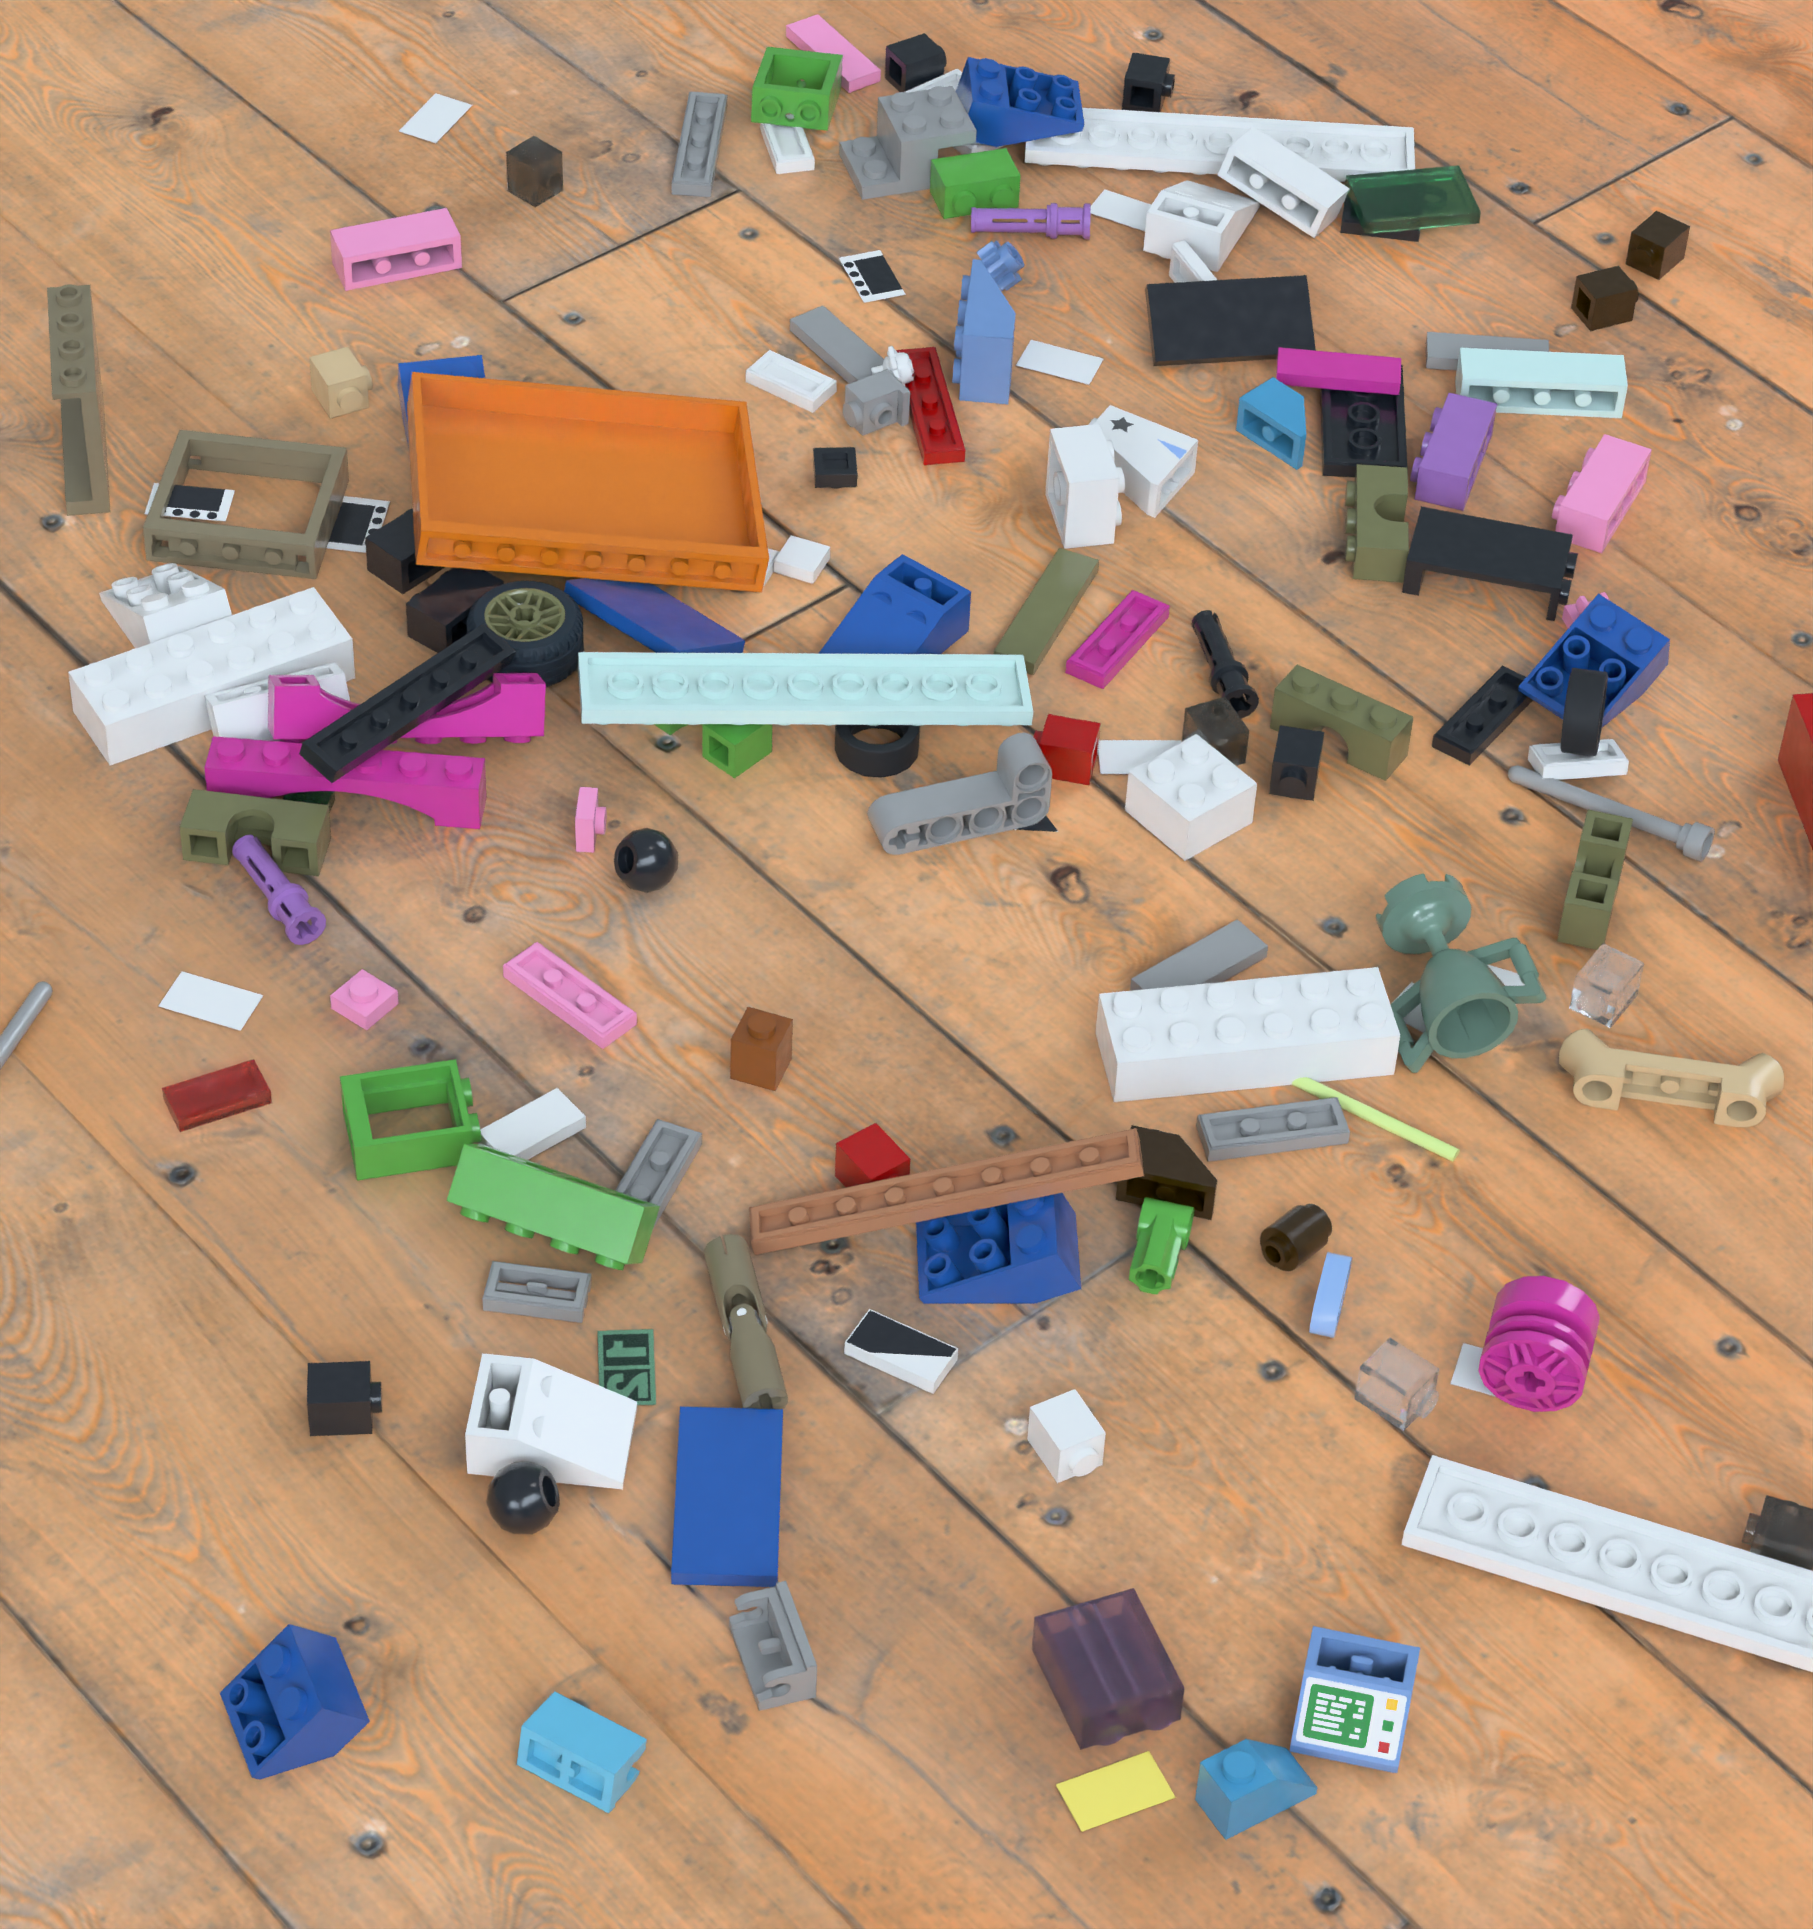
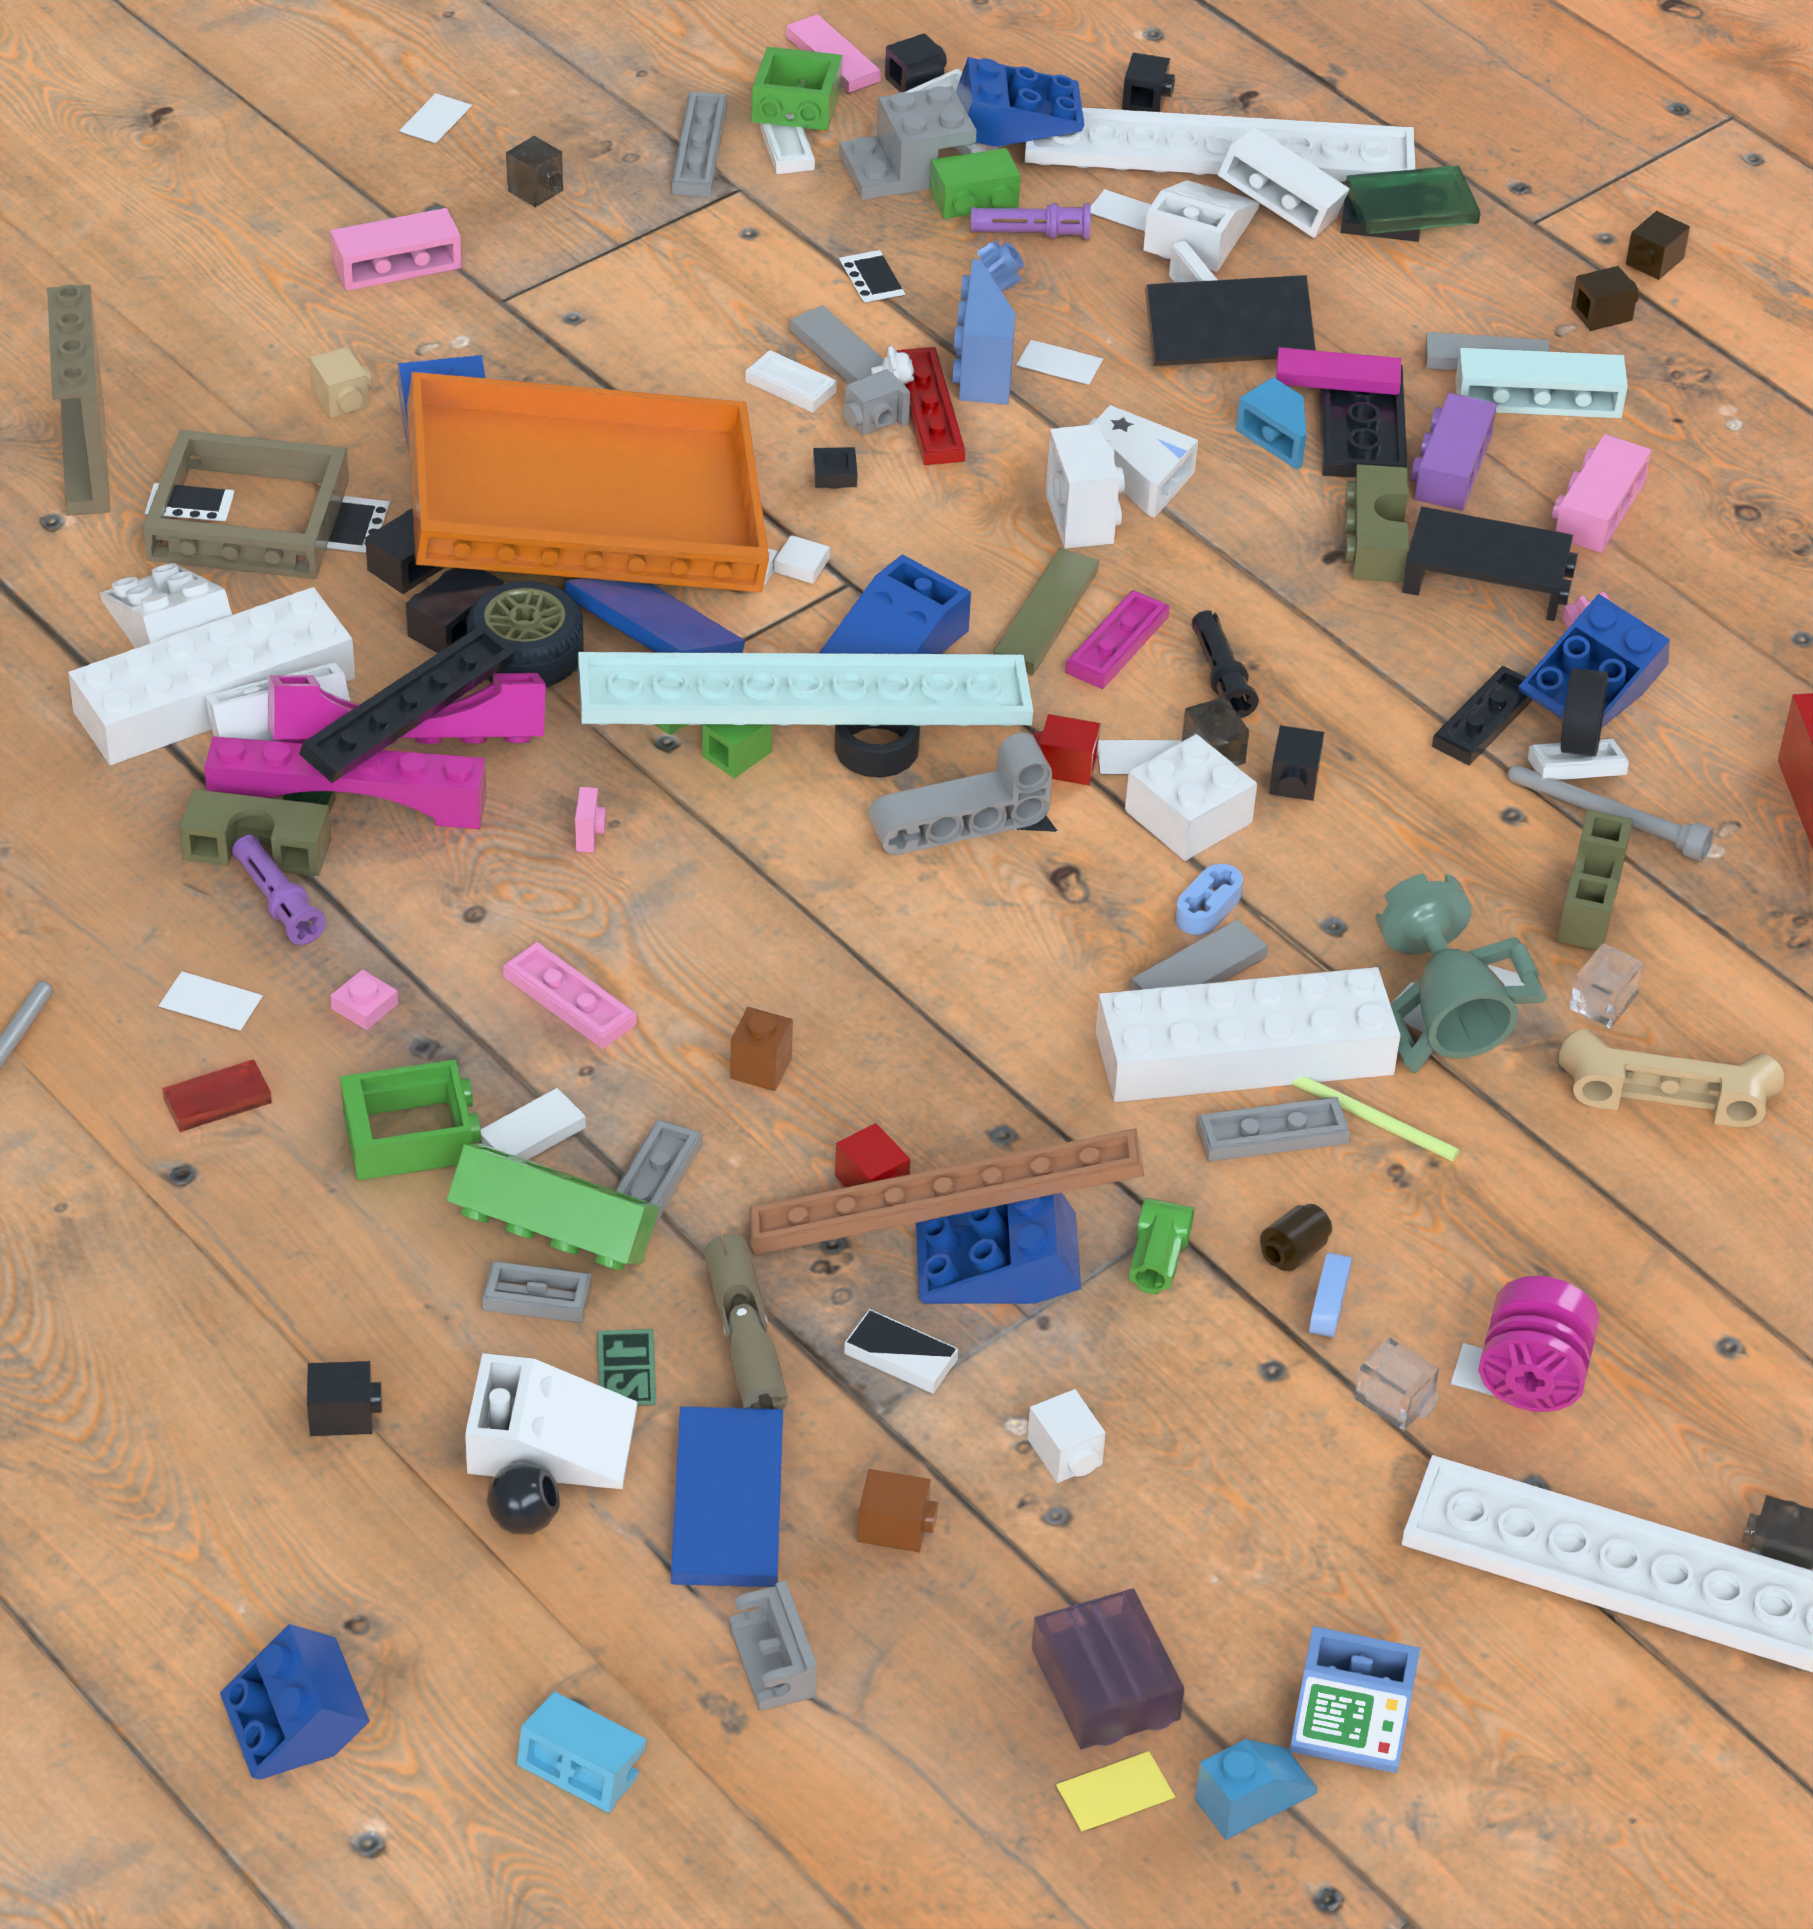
black piece [614,828,678,893] -> none
dark brown slope [1116,1125,1218,1220] -> none
olive arch [1270,664,1413,781] -> none
none -> dark orange brick [857,1469,938,1552]
none -> light blue beam [1176,864,1243,935]

